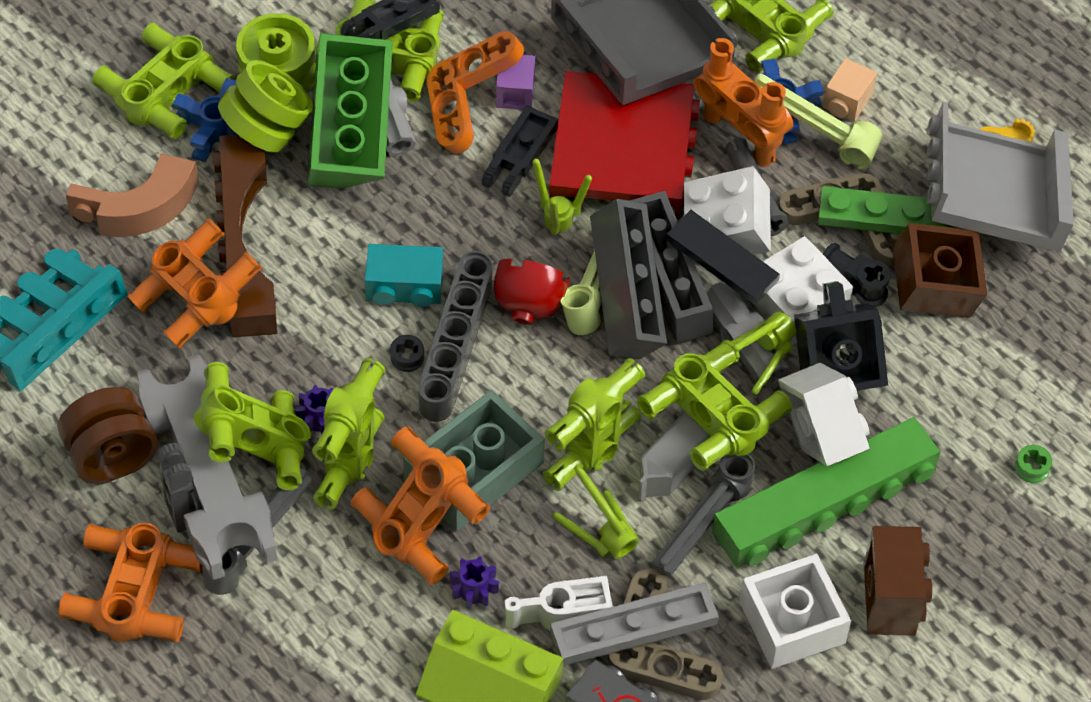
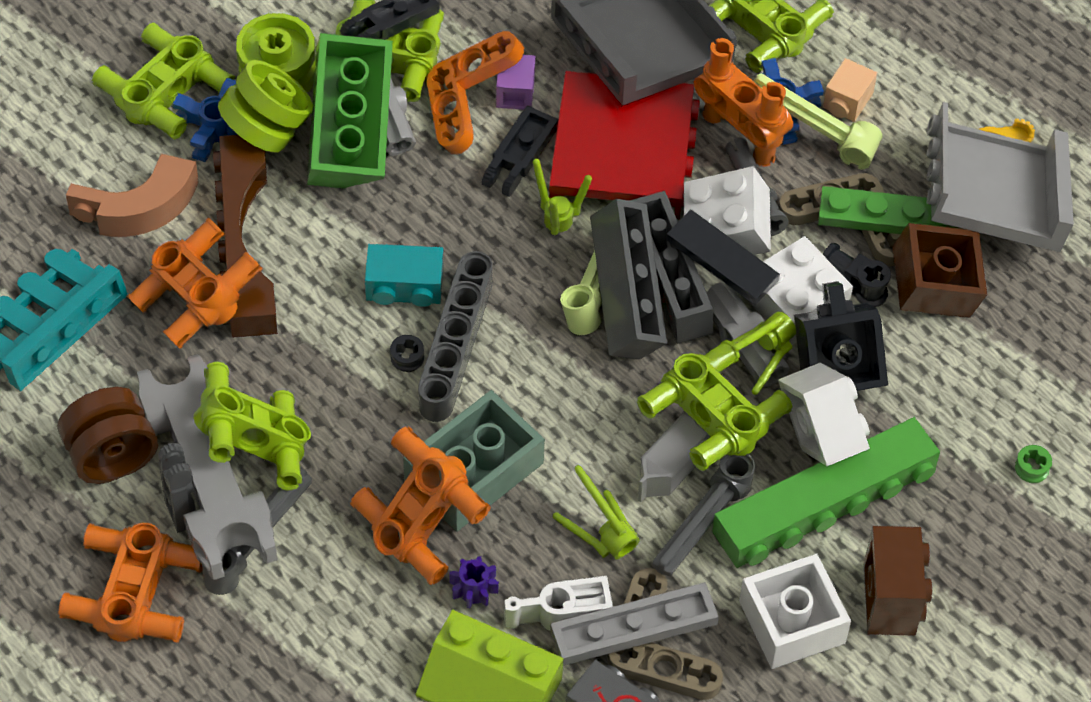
dark purple gear [295,385,333,434] -> none
lime piece [312,358,386,510] -> none
red cylinder [493,258,571,325] -> none
lime piece [543,358,645,491] -> none

